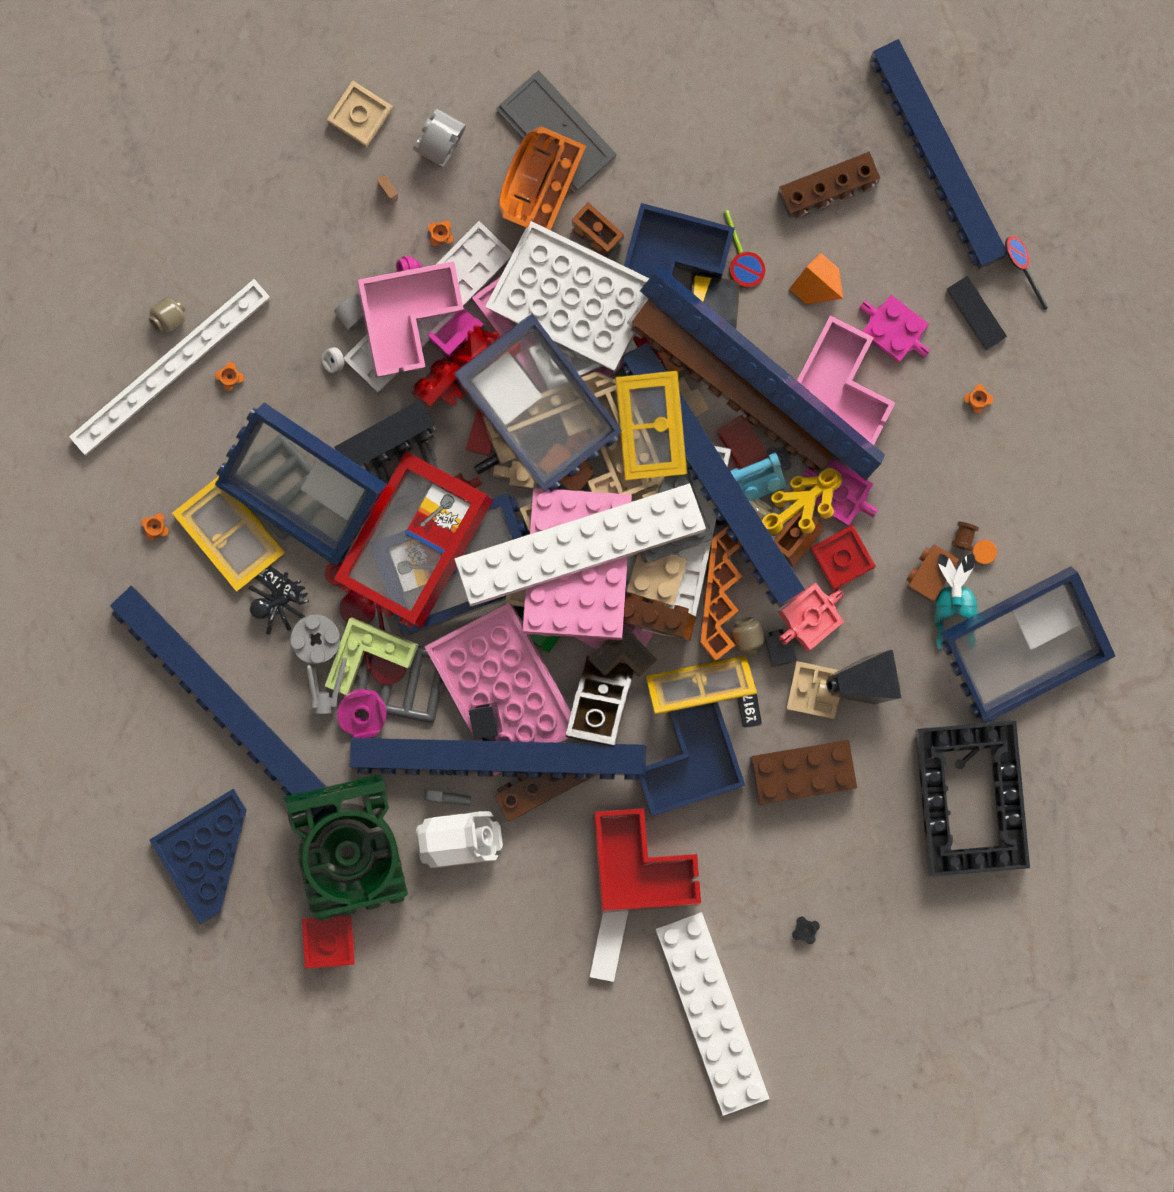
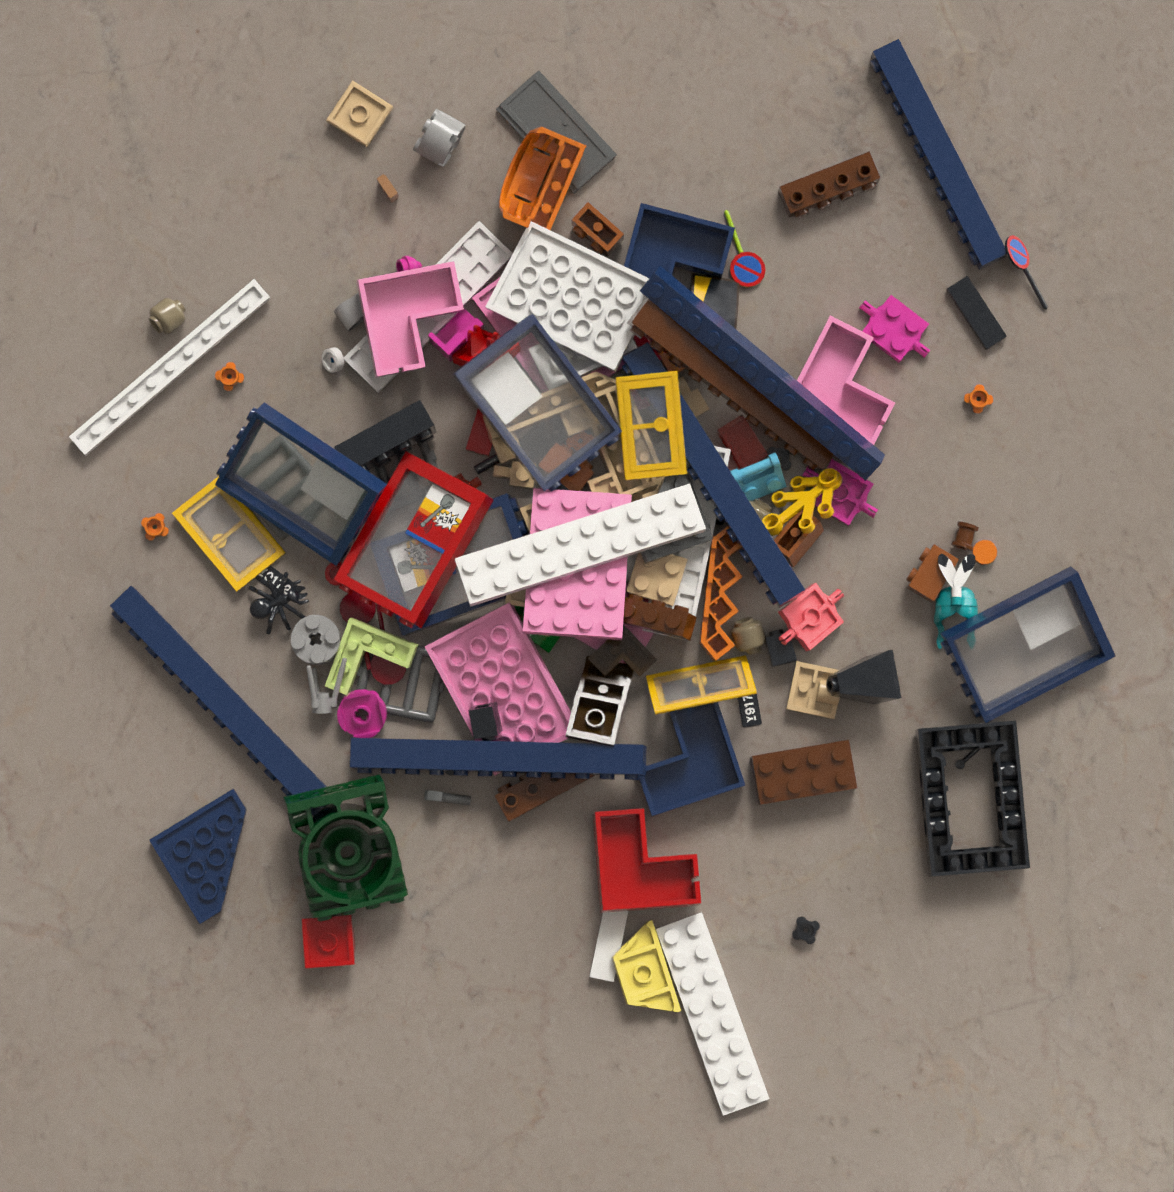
red plate [411,357,463,406] -> none
white brick [416,811,503,868] -> none
orange plate [428,220,454,246] -> none
orange slope [789,253,843,305] -> none
red plate [810,524,876,591] -> none
none -> light yellow wing [612,920,681,1012]

